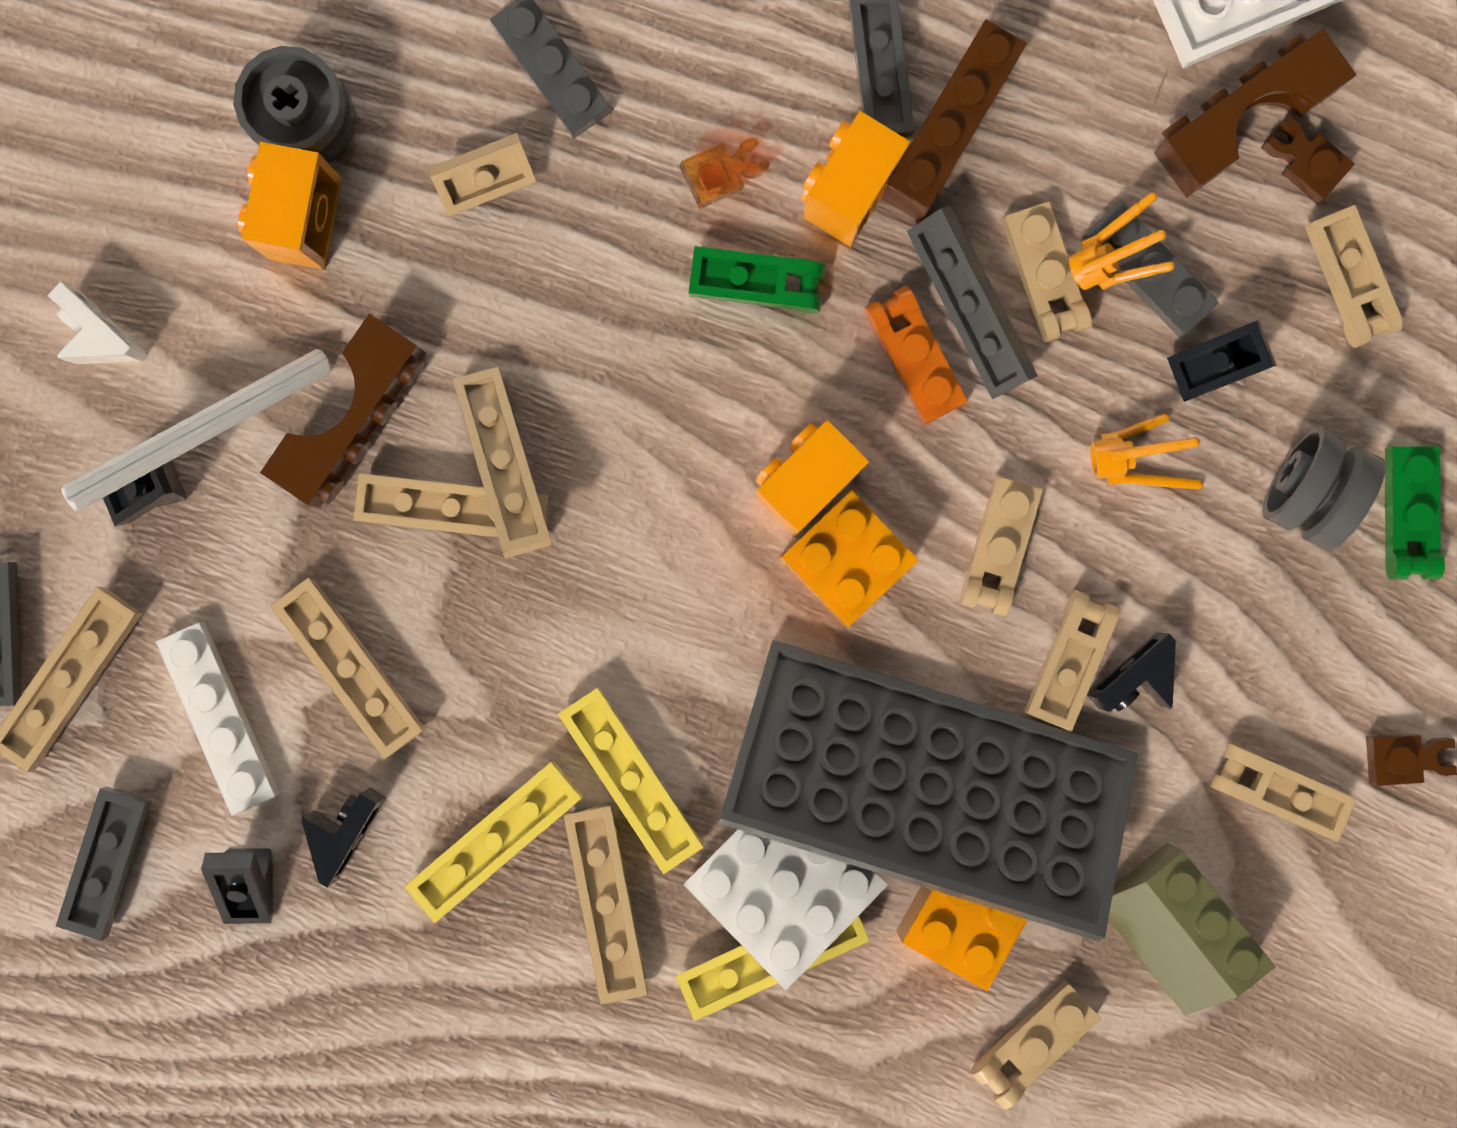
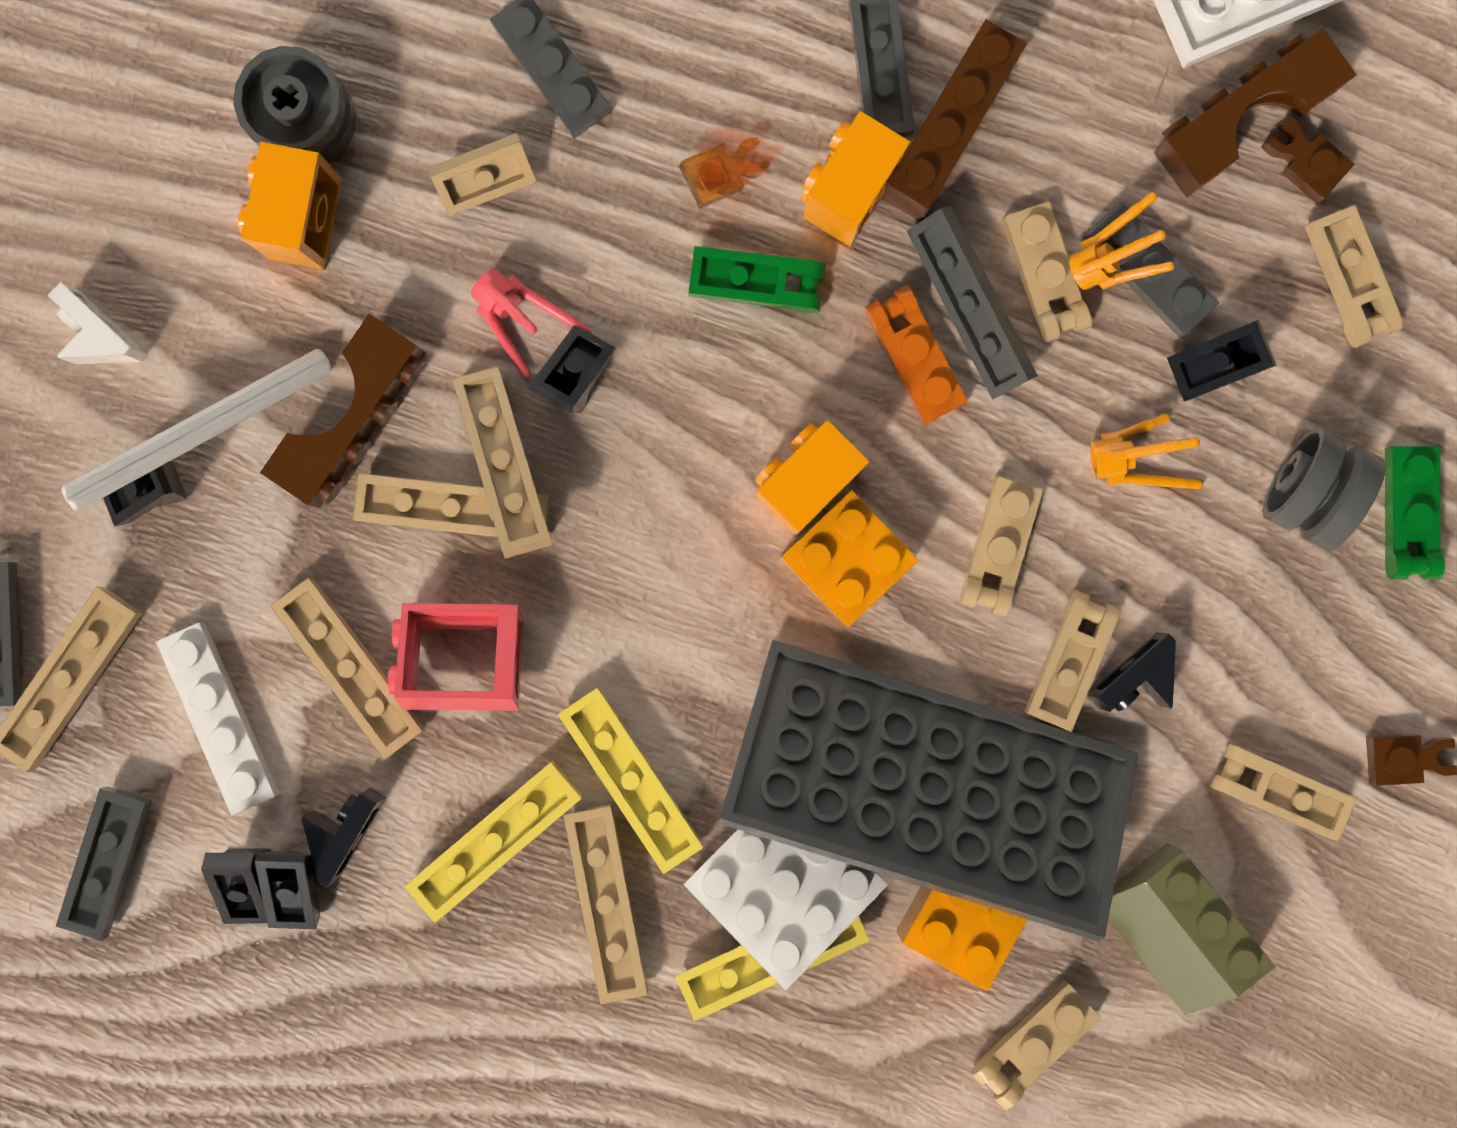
none -> black slope [255,852,320,929]
none -> coral window [388,603,524,711]
none -> coral plant [471,268,591,379]
none -> black slope [529,325,616,413]

